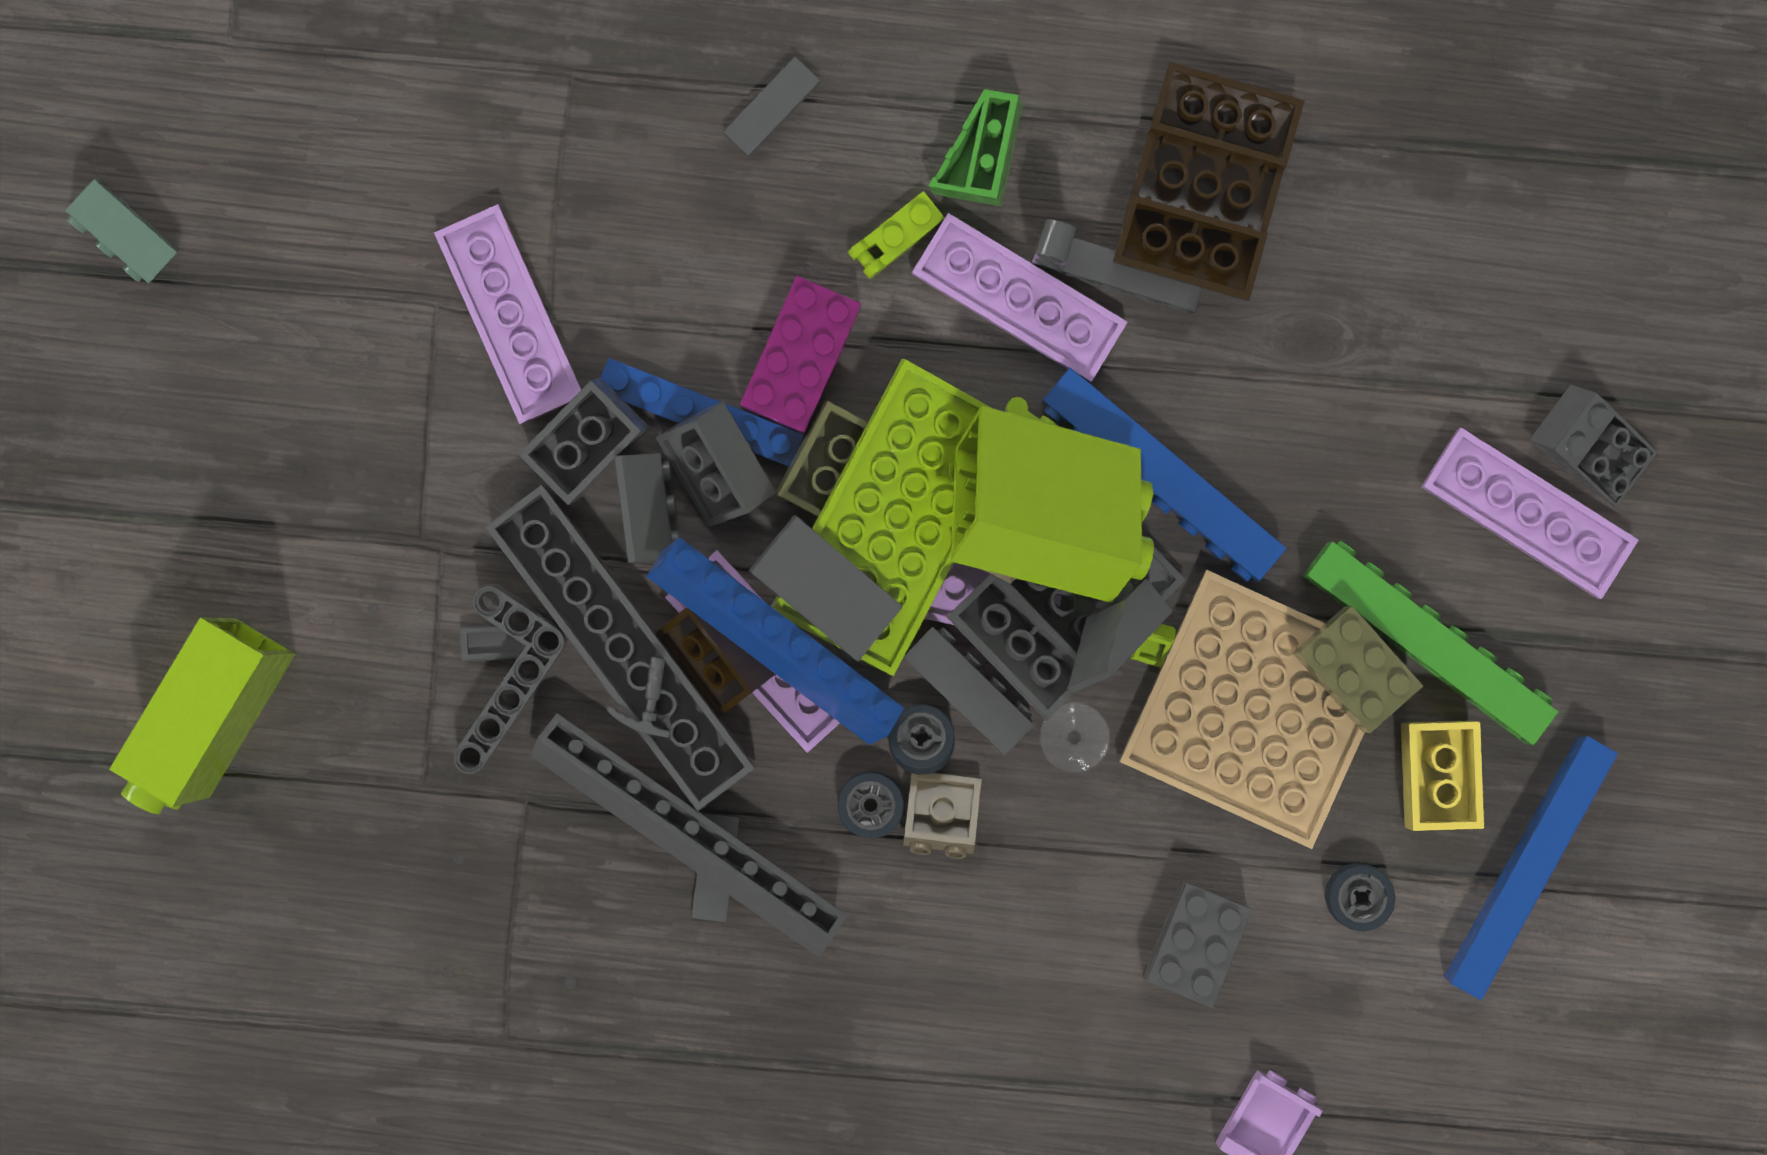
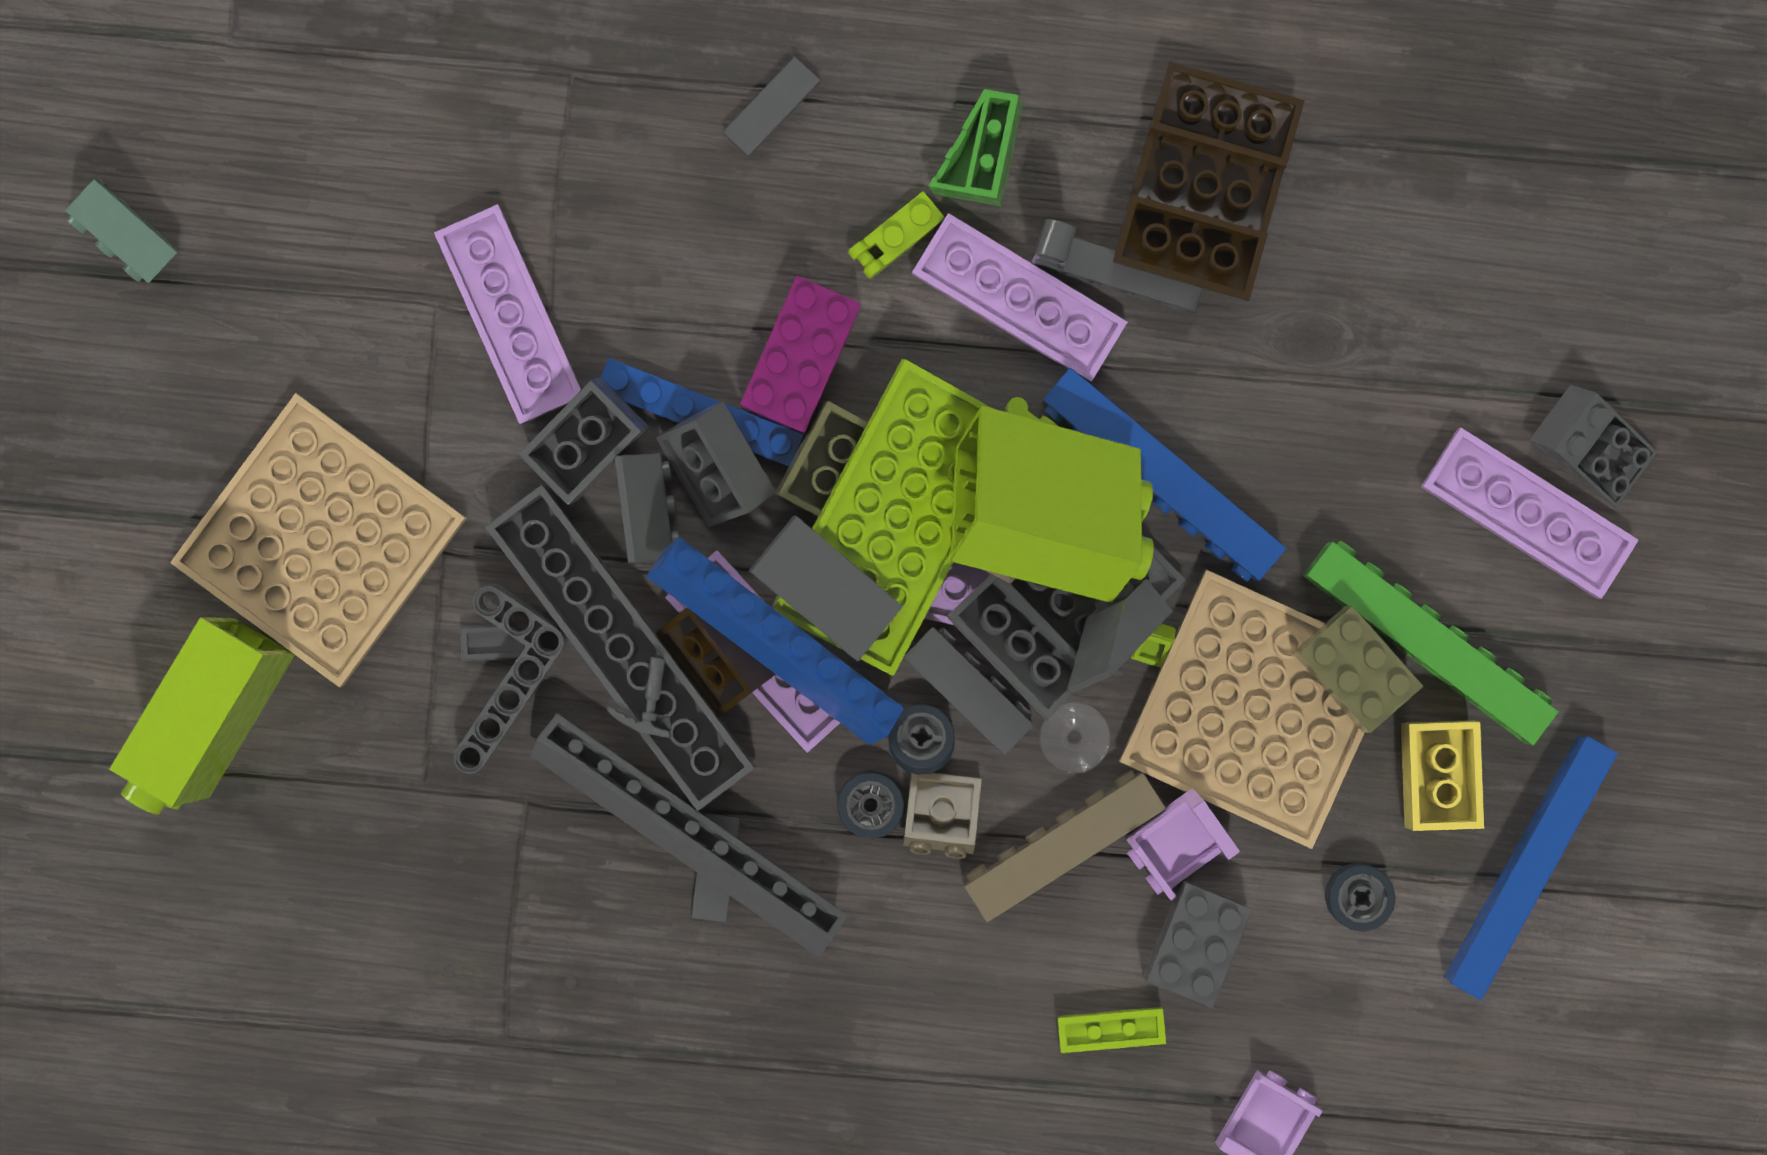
none -> tan plate [170,393,467,688]
none -> dark tan brick [963,770,1166,923]
none -> lime plate [1057,1007,1166,1053]
none -> lavender panel [1125,788,1240,900]

